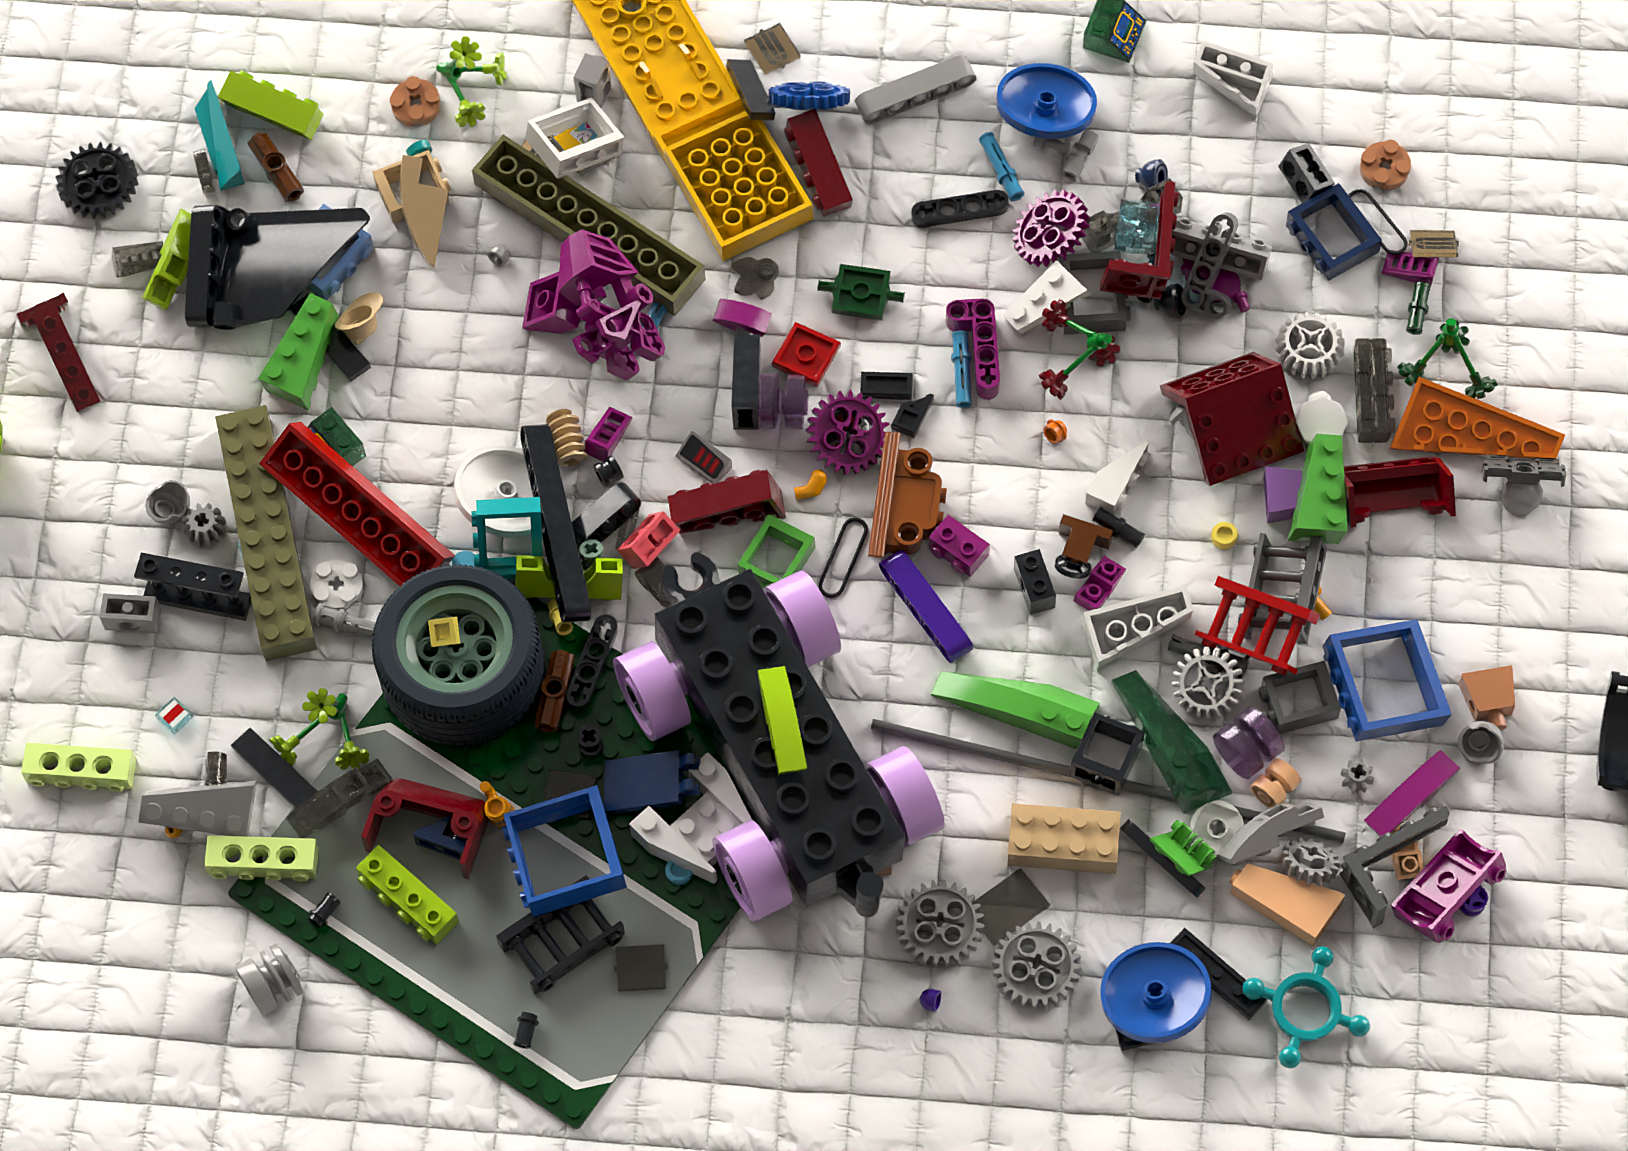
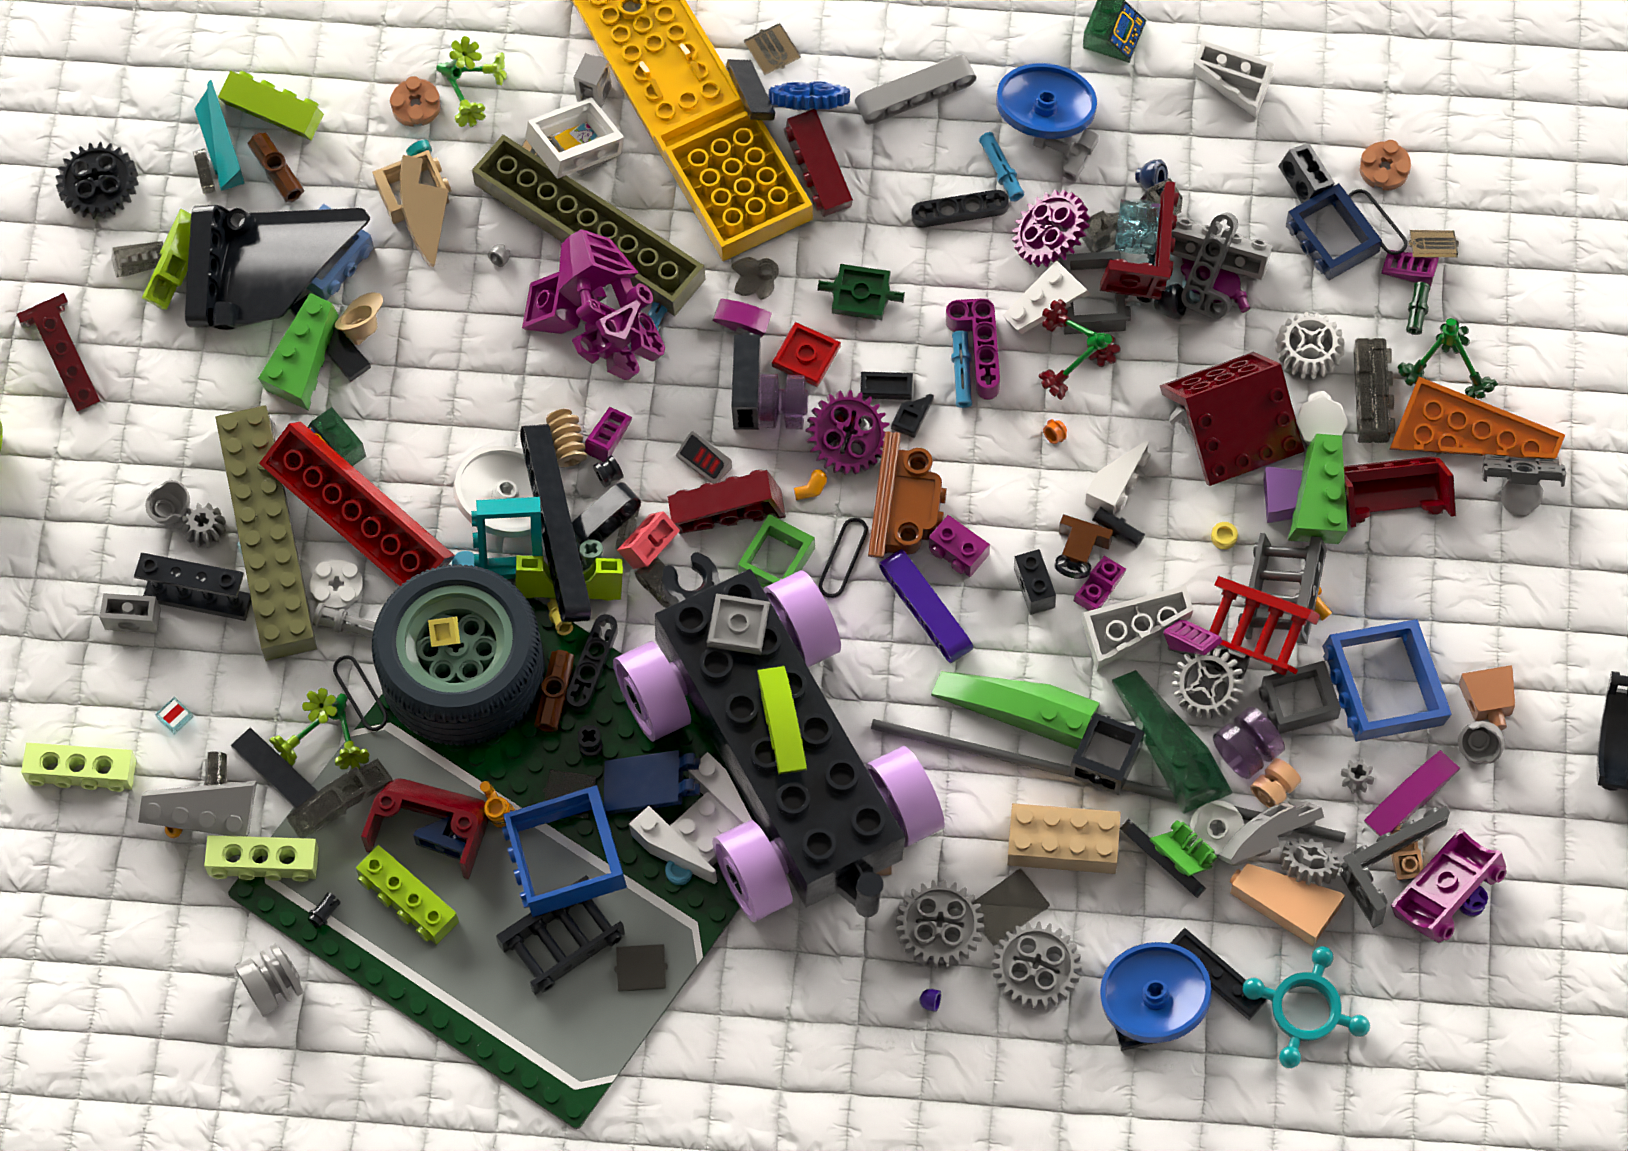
black pin [513,1012,539,1049] -> none
none -> black piece [333,655,388,731]
none -> light grey tile [707,594,770,655]
none -> magenta slope [1164,619,1222,656]

